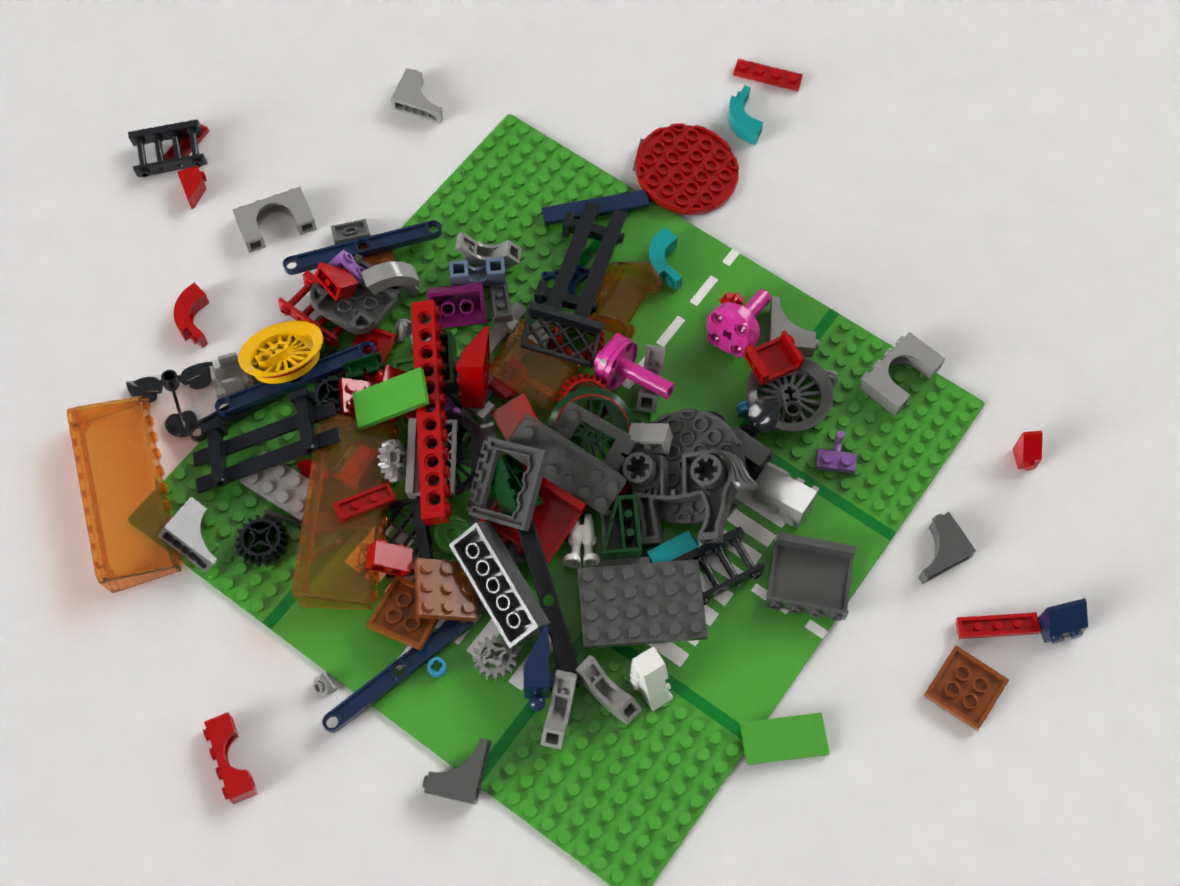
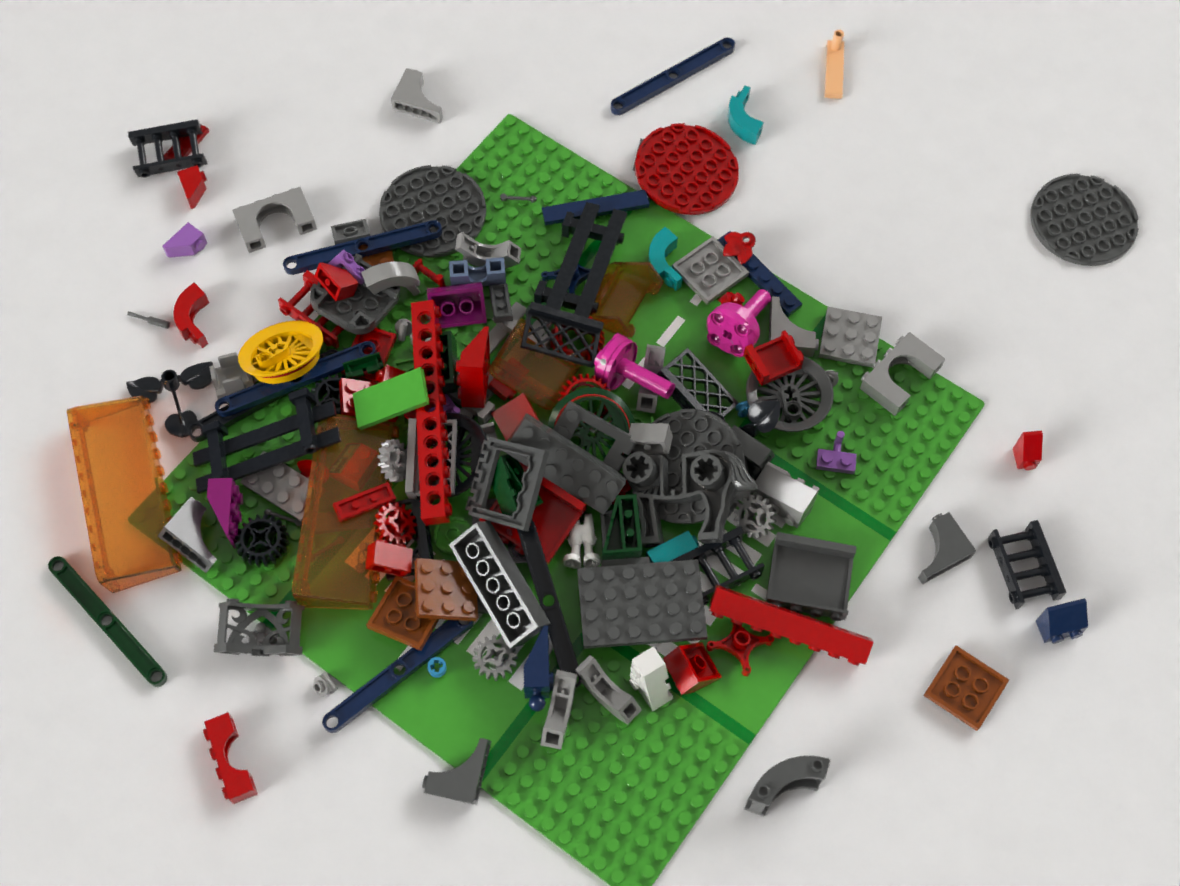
red plate [733,59,803,92] -> none
bright green tile [740,713,830,765] -> none
red plate [955,612,1041,639] -> none
none -> dark green beam [48,556,167,687]
none -> dark grey piece [127,311,170,329]
none -> medium lavender slope [162,222,207,258]
none -> magenta slope [207,478,243,548]
none -> dark grey fence [214,599,305,656]
none -> light grey piece [246,622,277,644]
none -> red gear [373,502,417,544]
none -> dark grey tile [379,165,486,258]
none -> red piece [412,259,446,287]
none -> dark grey hinge [500,194,537,203]
none -> dark blue beam [611,37,735,115]
none -> black fence [657,348,739,417]
none -> red slope [662,642,722,695]
none -> light grey plate [672,236,749,305]
none -> red piece [706,618,774,677]
none -> red brick [708,585,874,666]
none -> dark blue plate [717,231,802,317]
none -> red plate [723,232,756,265]
none -> light grey gear [734,495,777,538]
none -> dark grey fence [744,756,830,816]
none -> light grey plate [819,307,882,367]
none -> light nougat piece [825,30,844,99]
none -> black fence [988,520,1067,609]
none -> dark grey tile [1030,174,1138,266]

